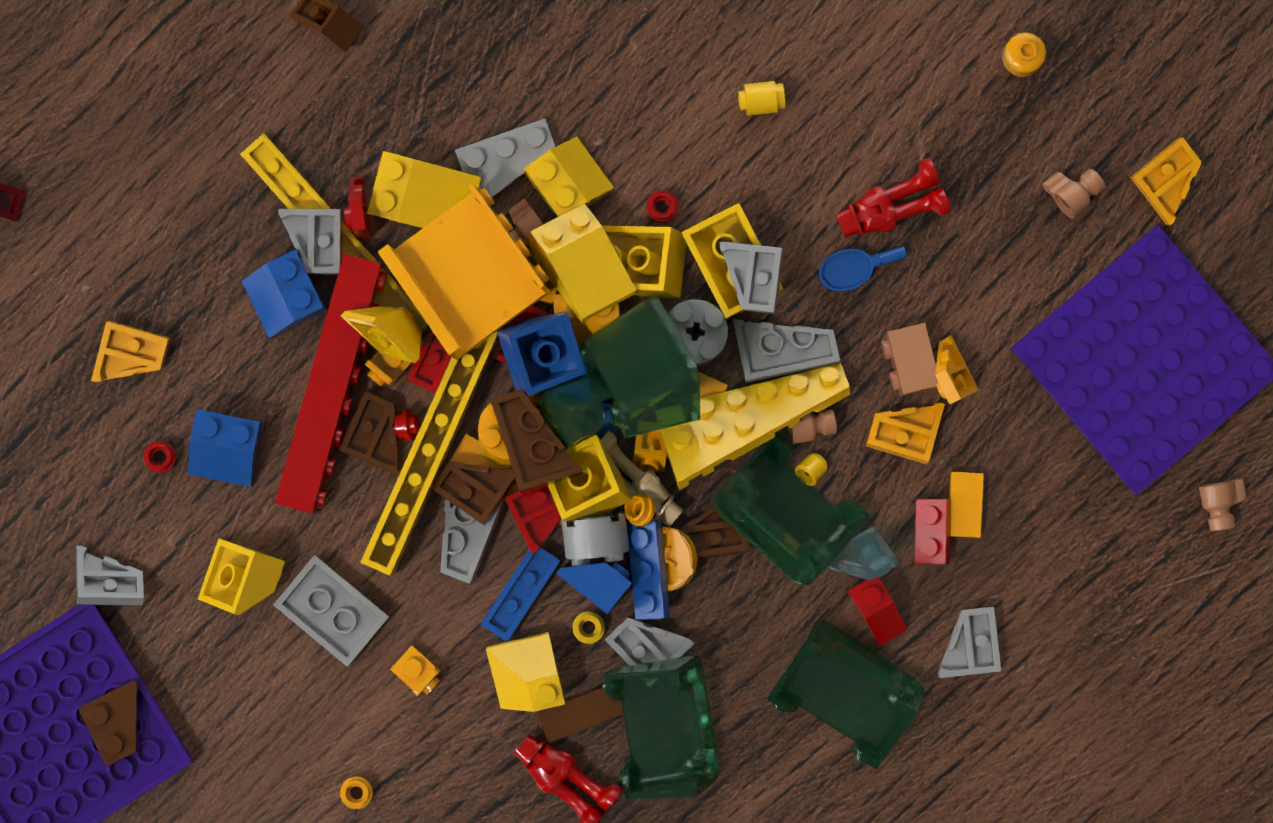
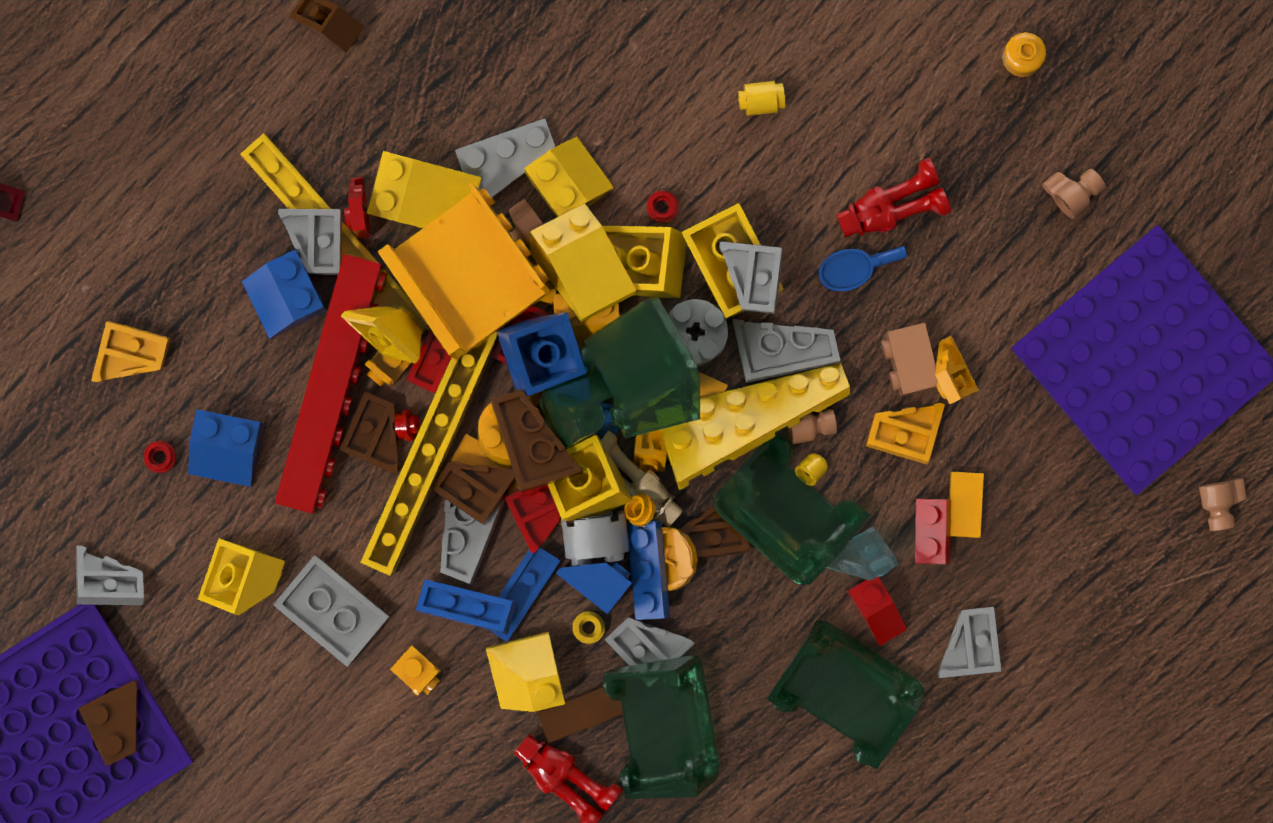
light orange plate [340,776,373,809] -> none
light orange wing [1130,137,1202,225] -> none
none -> blue plate [416,579,517,635]

